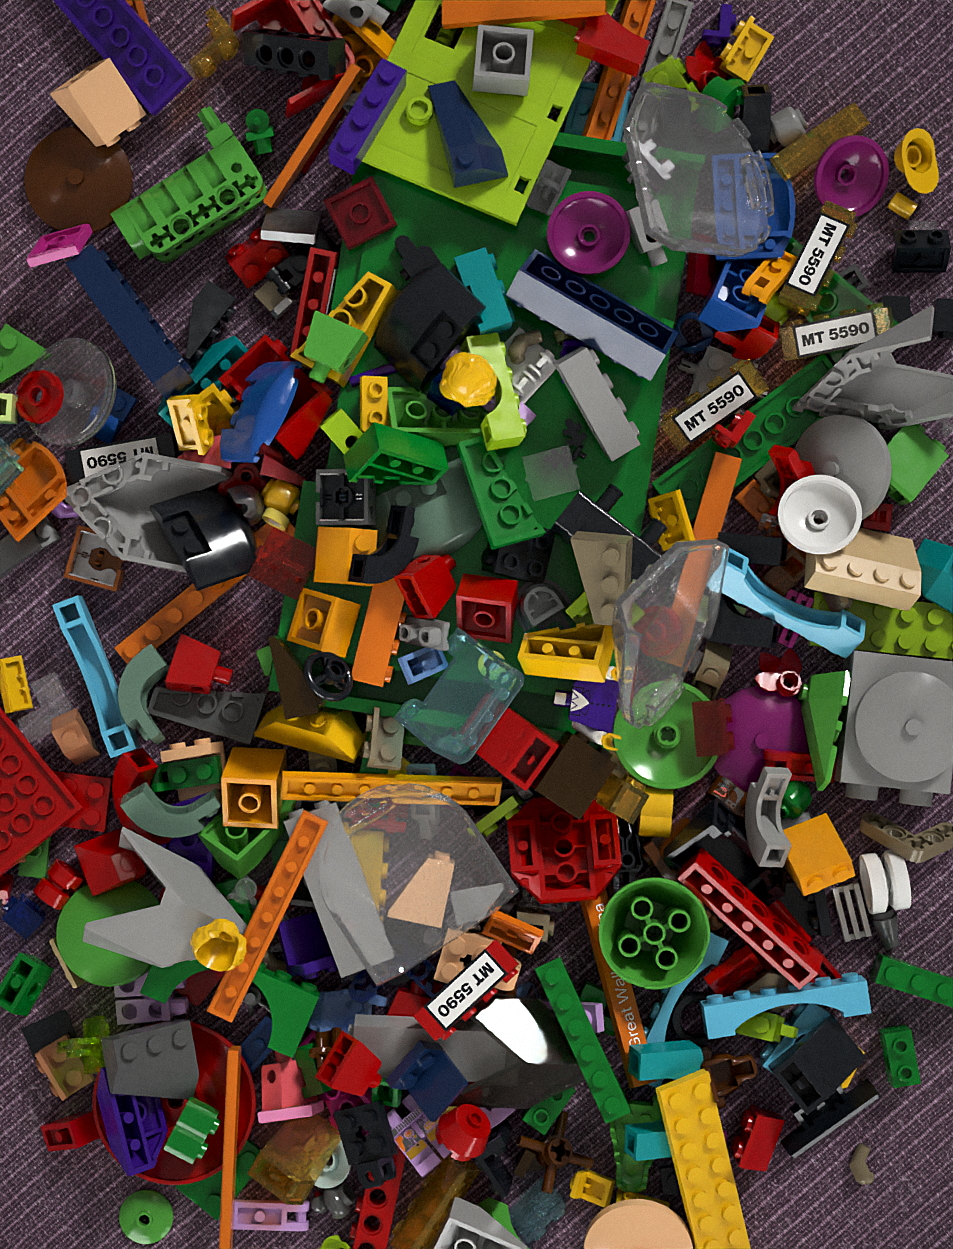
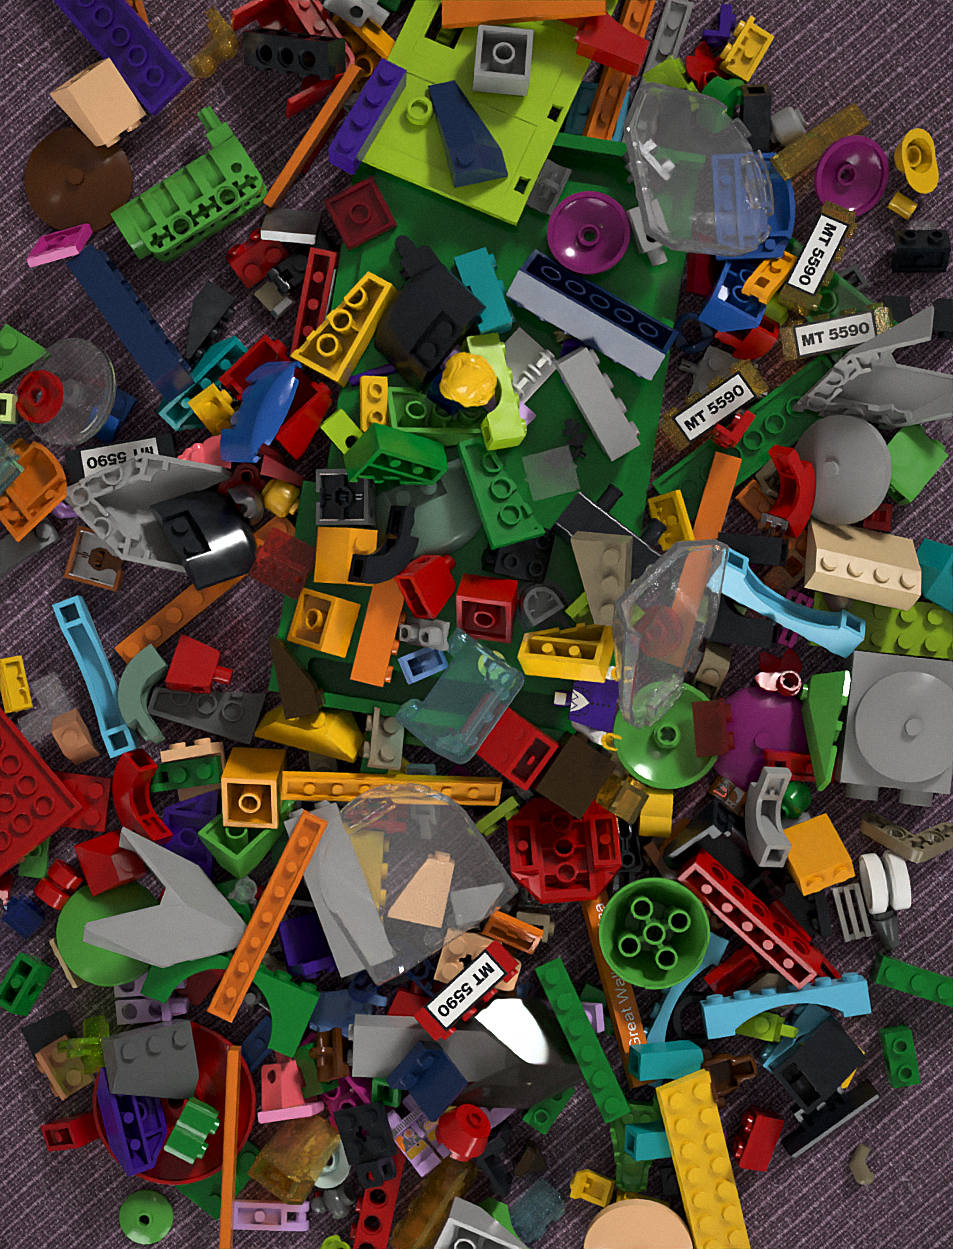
sand green arch [120,782,222,838] -> none
yellow bracket [167,394,214,455] -> none
yellow hair [190,918,247,971] -> none
green hips [245,109,275,155] -> none
bright green slope [256,646,273,676] -> none
light yellow tile [262,507,290,531] -> none
bright green torso [303,311,368,384] -> none
black piece [304,651,353,702] -> none
red torso [315,1030,381,1096] -> none
dark tan arm [508,329,543,364] -> none
reddish brown bar [516,1111,594,1194] -> none
white dish [778,475,862,554] -> none

